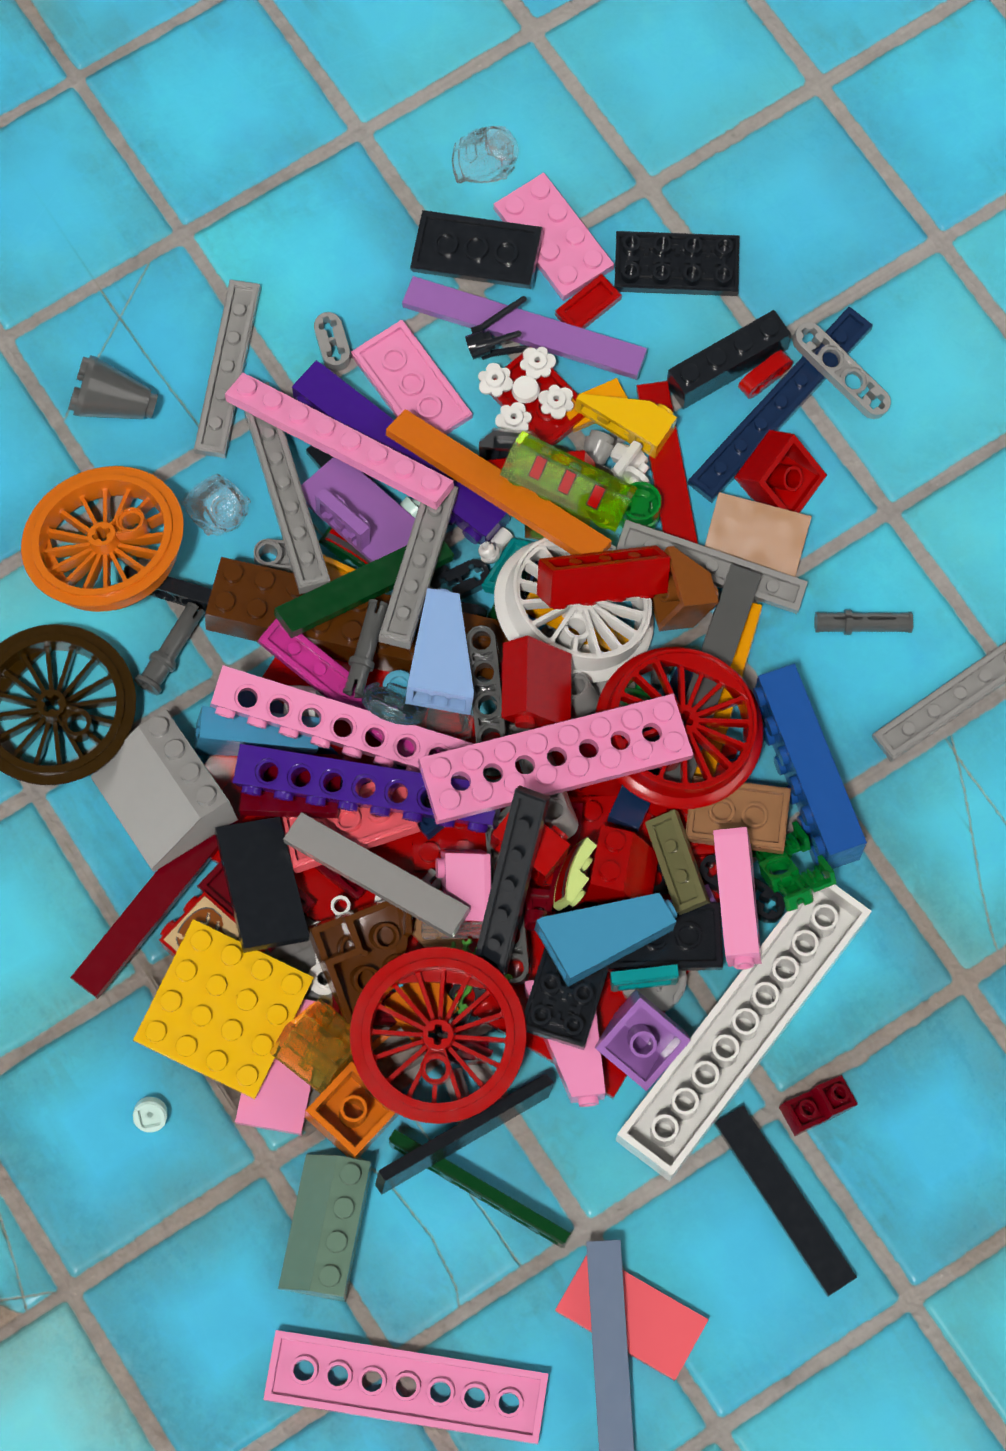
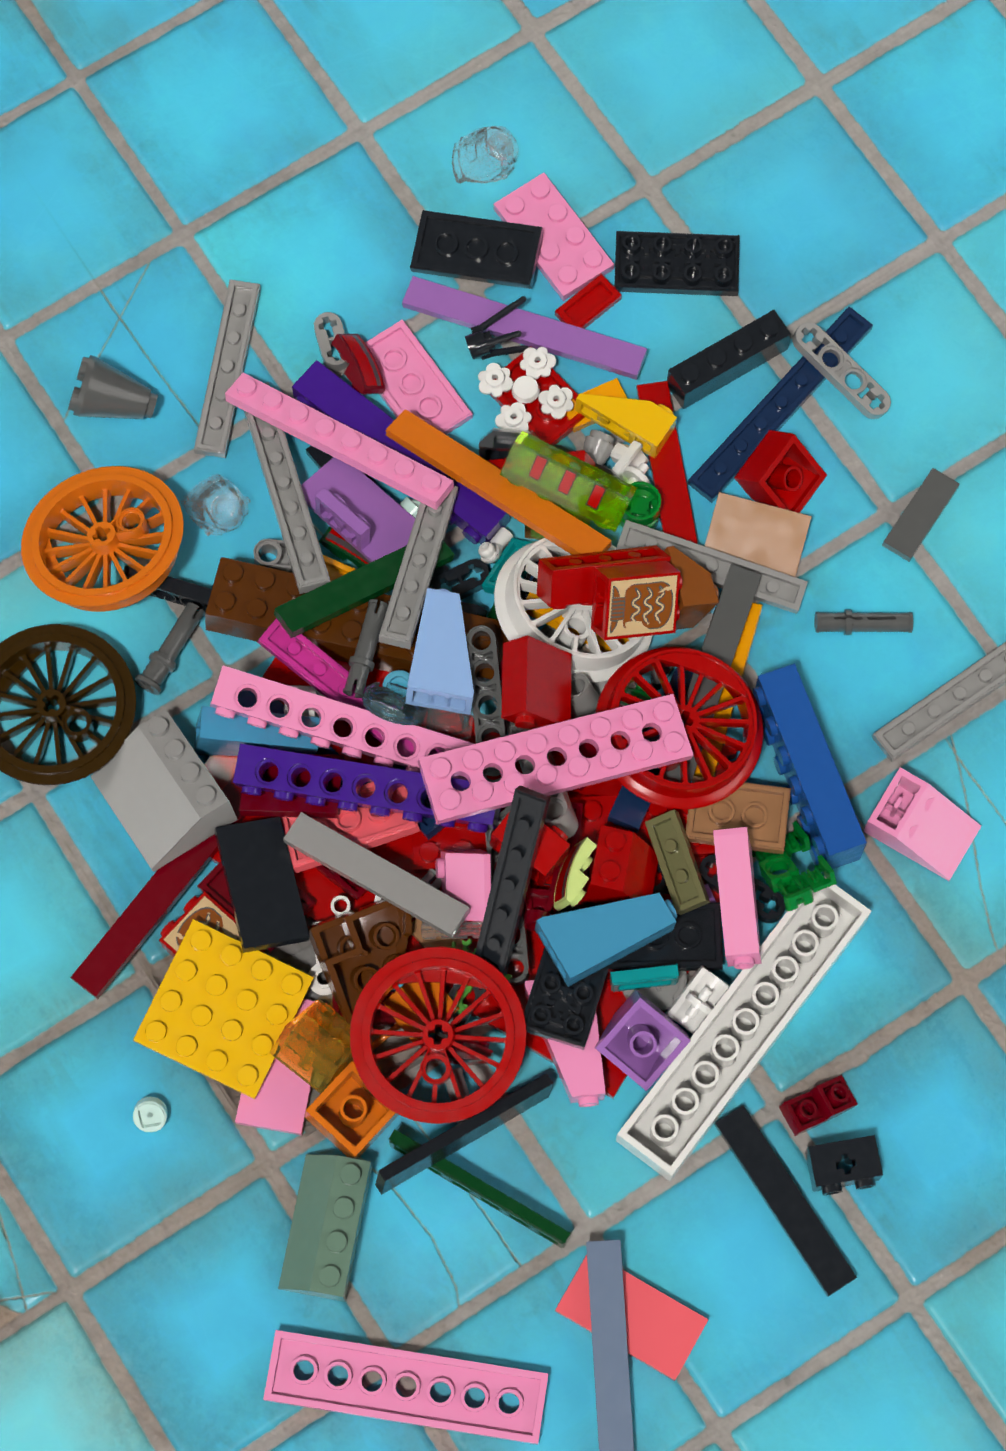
red beam [738,350,793,399] -> none
none -> slope [331,334,386,394]
none -> brick [591,561,682,640]
none -> white hips [666,965,730,1034]
none -> black brick [805,1135,883,1196]
none -> bright pink slope [863,767,981,881]
none -> dark grey tile [882,468,960,562]

